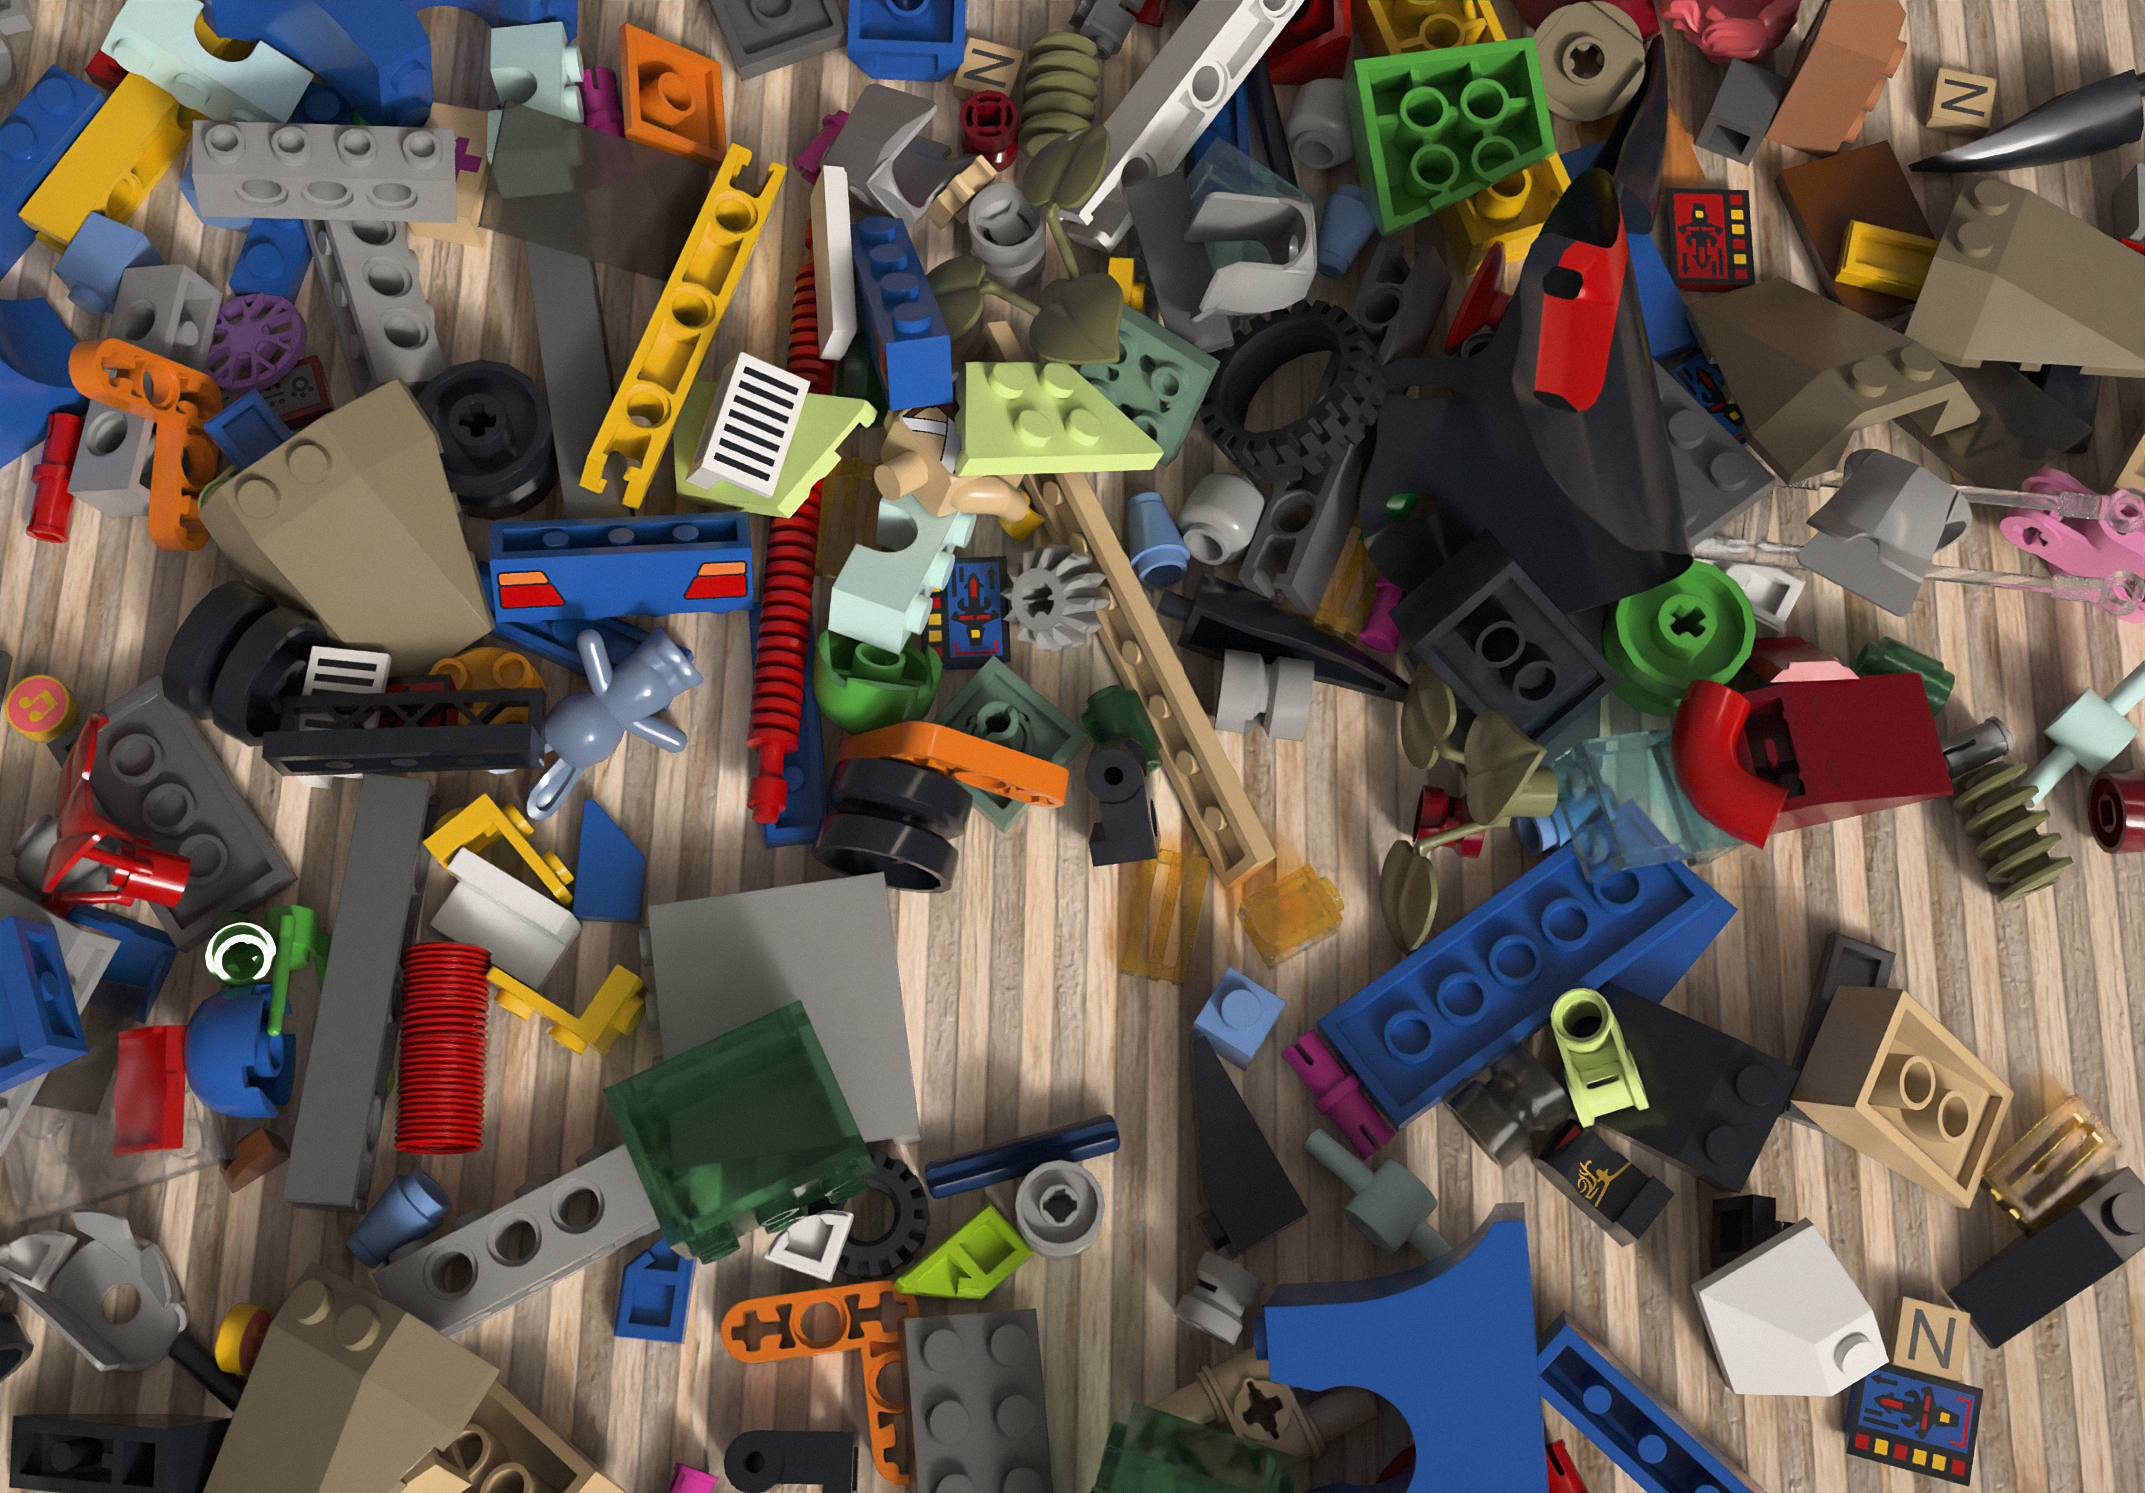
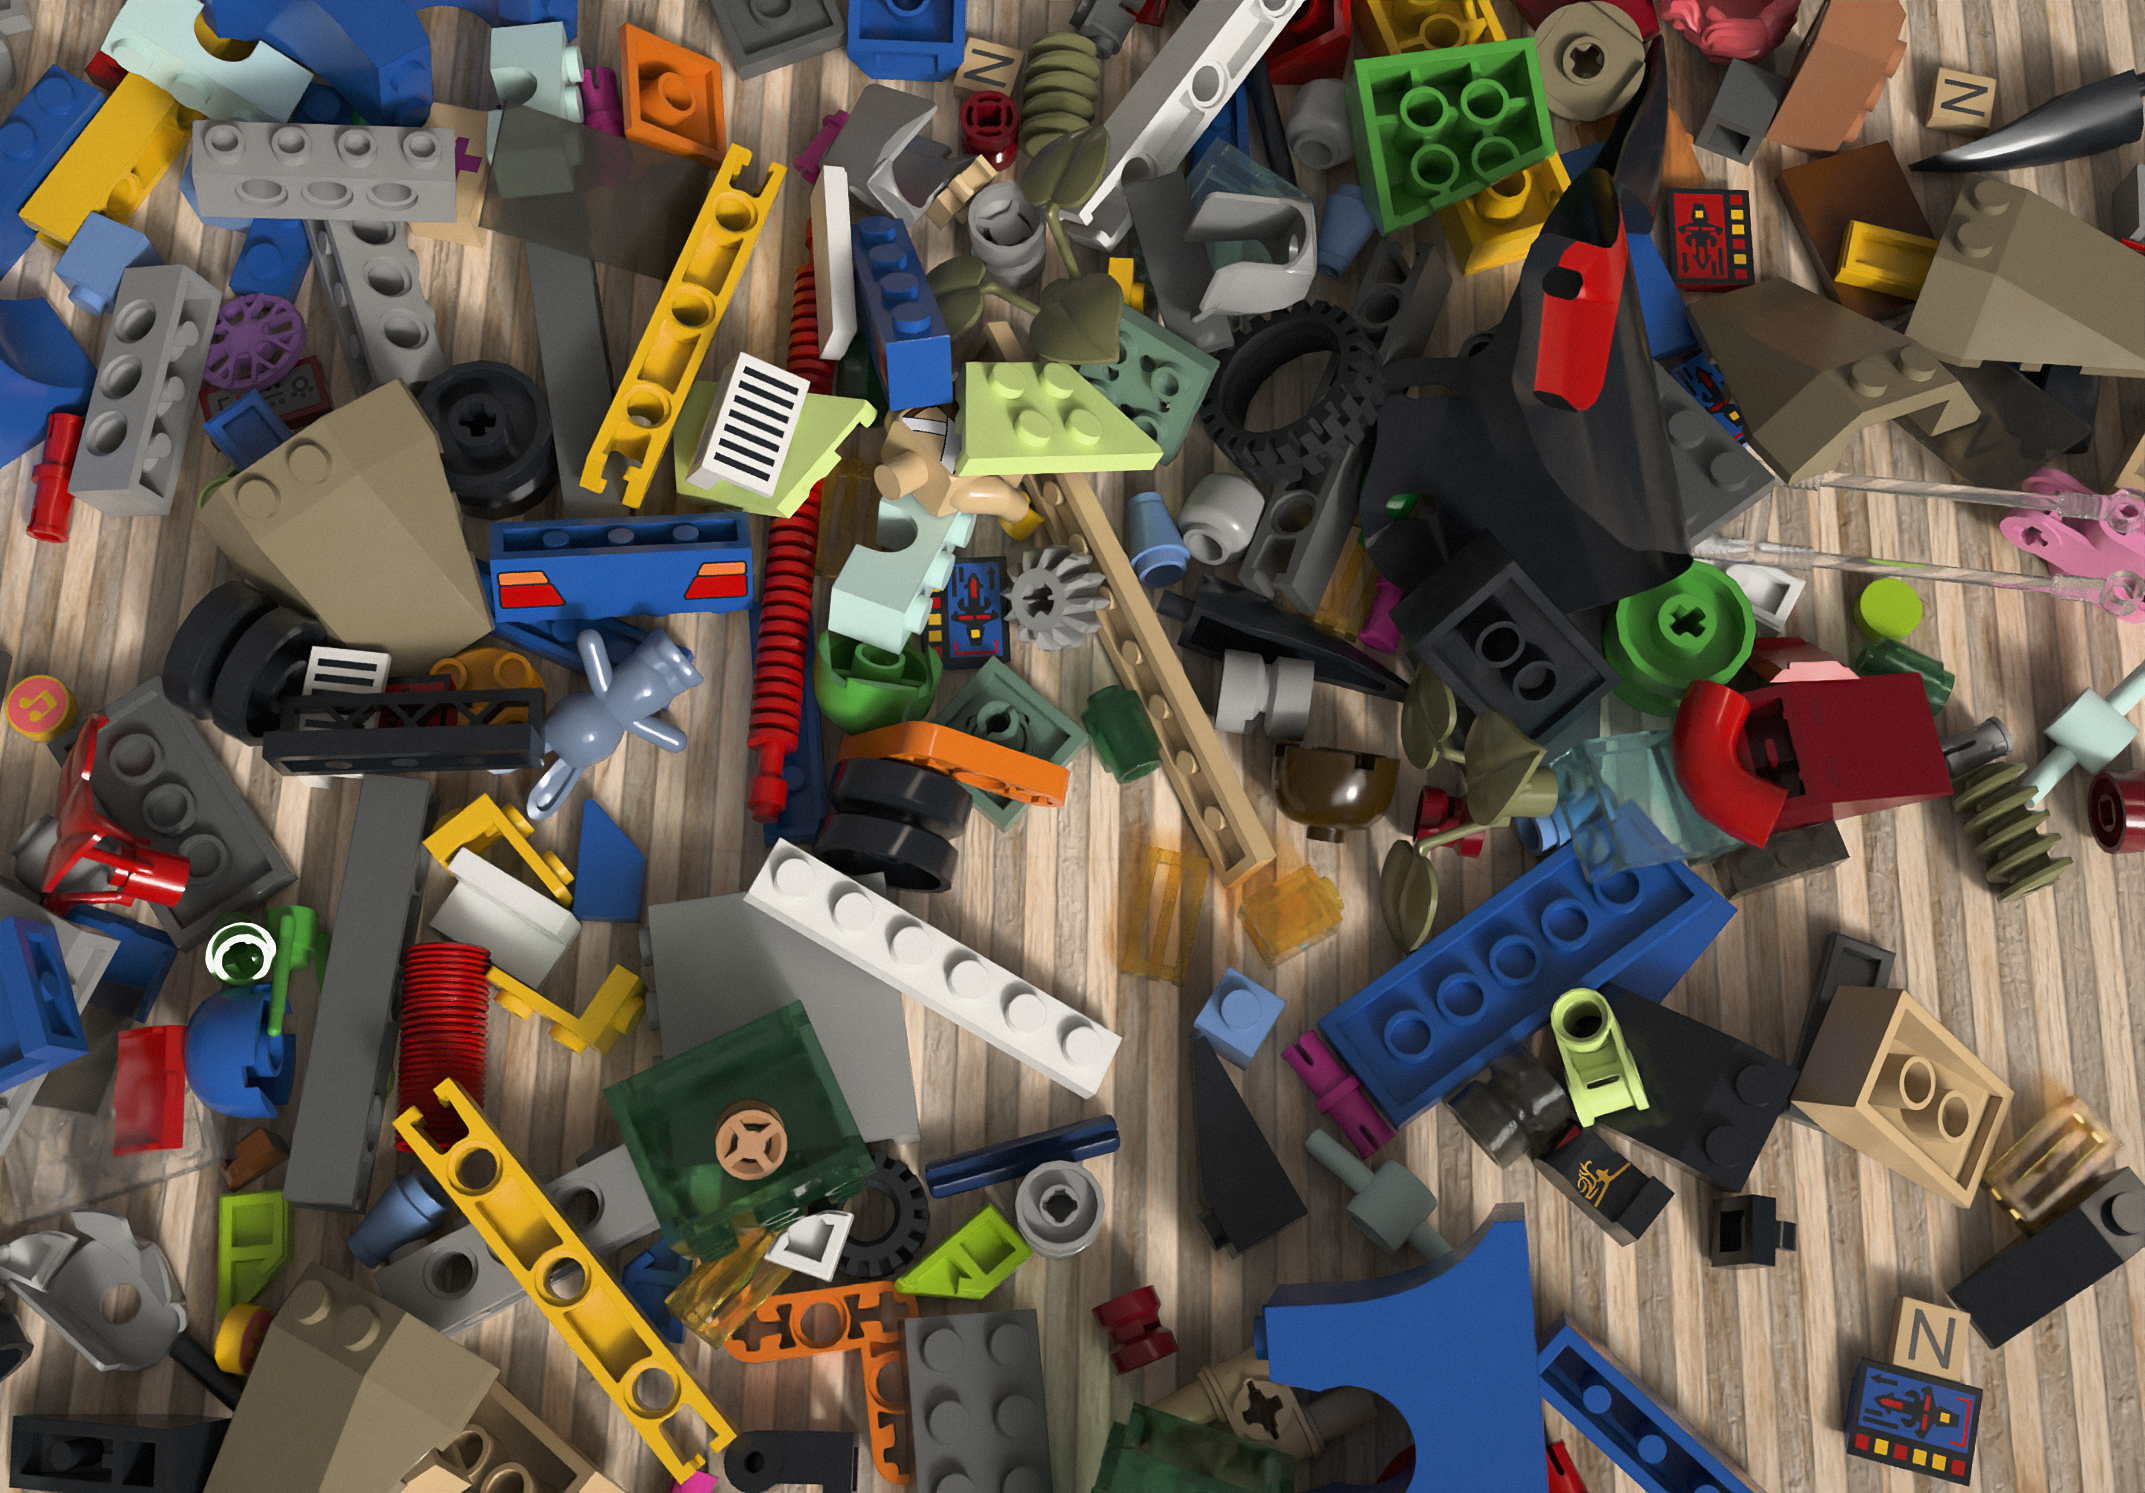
orange beam [68,338,223,552] -> none
black leg [1085,733,1161,867] -> none
light grey wheel [1173,1252,1265,1346] -> none
red dish [1444,240,1513,356] -> none
white slope [1691,1217,1889,1396] -> none
light grey piece [1797,449,1972,617] -> none
none -> lime tile [217,1189,295,1322]
none -> yellow piece [392,1077,741,1485]
none -> clear yellow tile [664,1204,794,1351]
none -> medium nougat wheel [714,1097,787,1180]
none -> white plate [743,837,1122,1100]
none -> dark red wheel [1091,1285,1179,1376]
none -> dark brown cylinder [1269,742,1401,843]
none -> clear smoke piece [1712,820,1850,901]
none -> lime tile [1853,578,1922,644]

